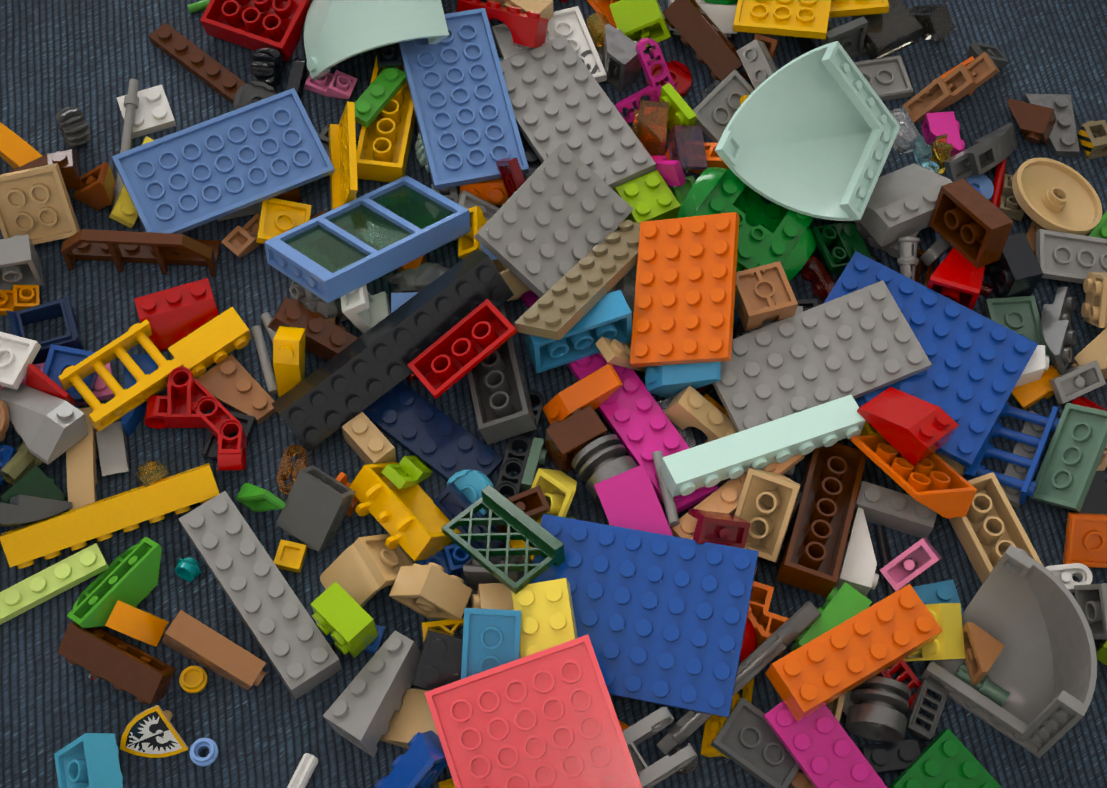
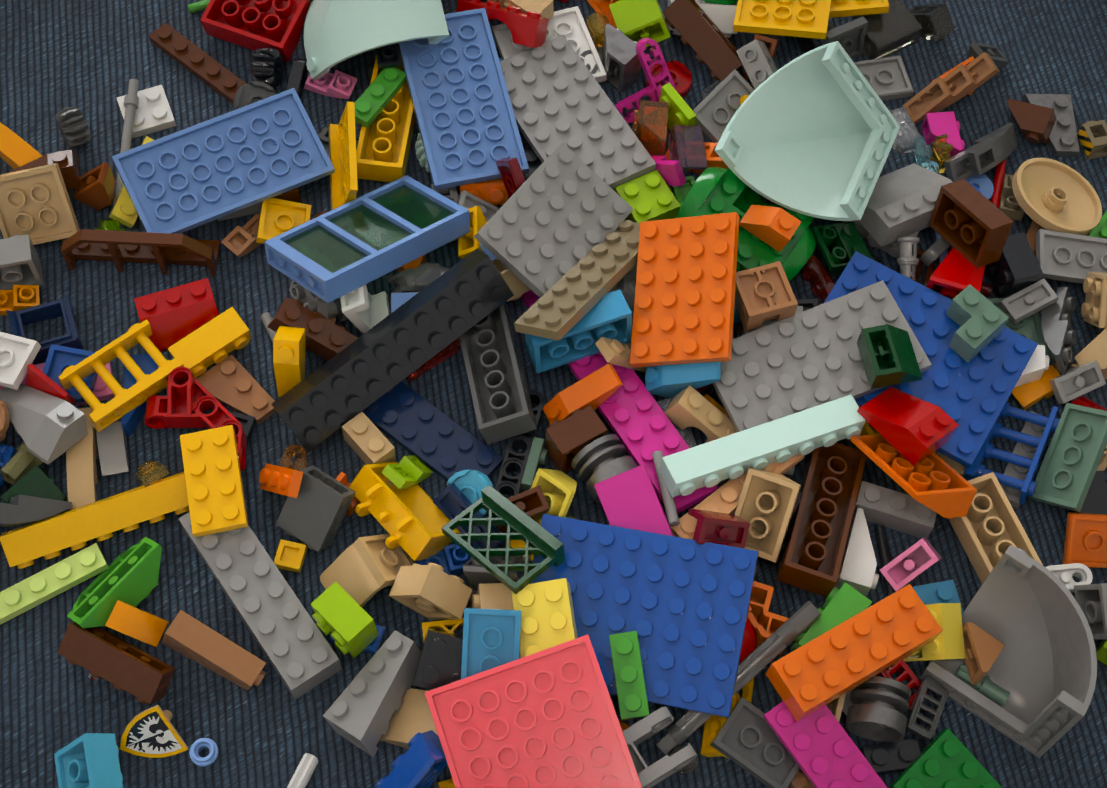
teal plate [175,557,201,581] -> none
yellow plate [179,665,208,694] -> none
bright green slope [236,483,286,513] -> none
light grey bar [251,325,278,395] -> none
red slope [407,299,517,399] -> none
none -> clear neon green plate [95,220,125,231]
none -> yellow plate [180,425,249,537]
none -> orange plate [259,463,304,498]
none -> bright green plate [609,631,650,721]
none -> orange slope [739,204,801,252]
none -> dark green slope [857,324,922,389]
none -> sand green brick [947,284,1009,363]
none -> light grey plate [1000,278,1058,324]

